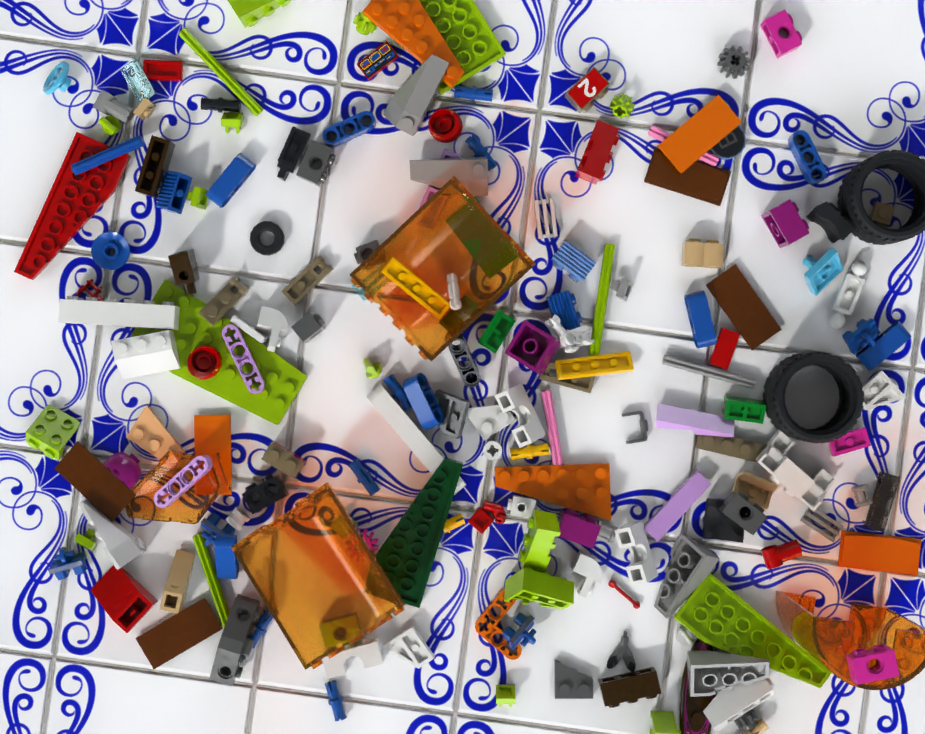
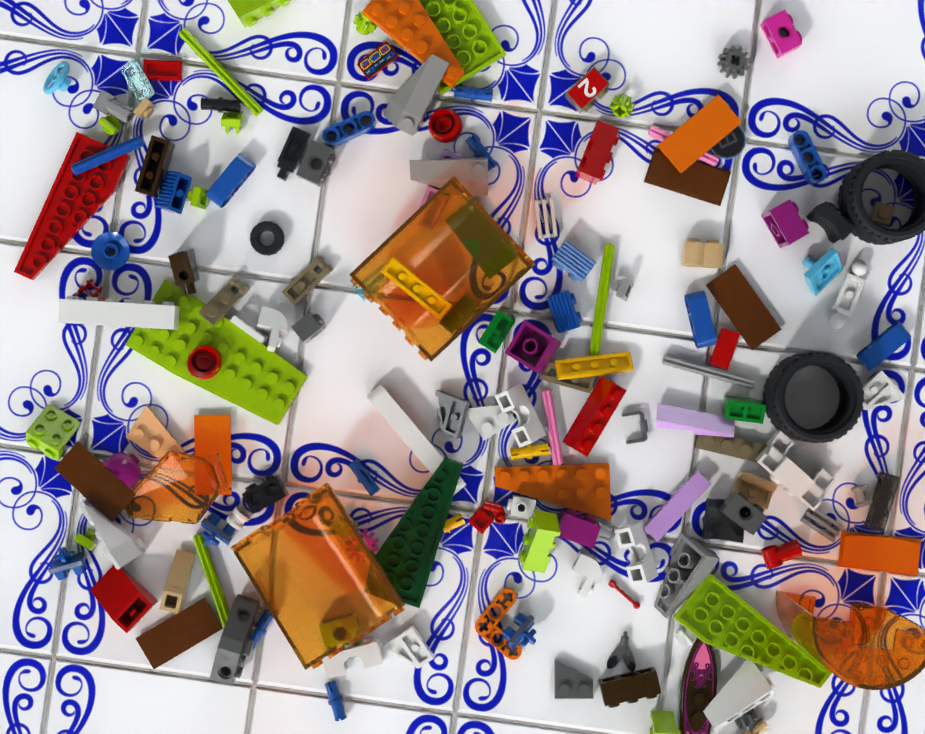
white slope [111,330,181,379] -> none
lavender beam [154,455,213,508] -> none
blue beam [214,534,239,579] -> none
lavender beam [222,324,266,394] -> none
dark tan brick [261,441,307,479] -> none
dark grey brick [354,240,385,267] -> none
lime plate [363,358,382,379] -> none
blue pin [383,374,412,411] -> none
blue beam [402,373,445,430] -> none
white axle [446,273,462,310] -> none
black beam [447,331,480,387] -> none
white wheel [483,440,502,460] -> none
lime tile [496,685,515,707] -> none
lime wedge [504,567,574,610] -> none
white piece [545,315,595,353] -> none
light grey wedge [687,650,770,697] -> none
dark pink plate [828,427,871,456] -> none
blue hips [842,318,881,354] -> none
dark pink brick [846,644,900,685] -> none
none -> red brick [562,376,627,457]

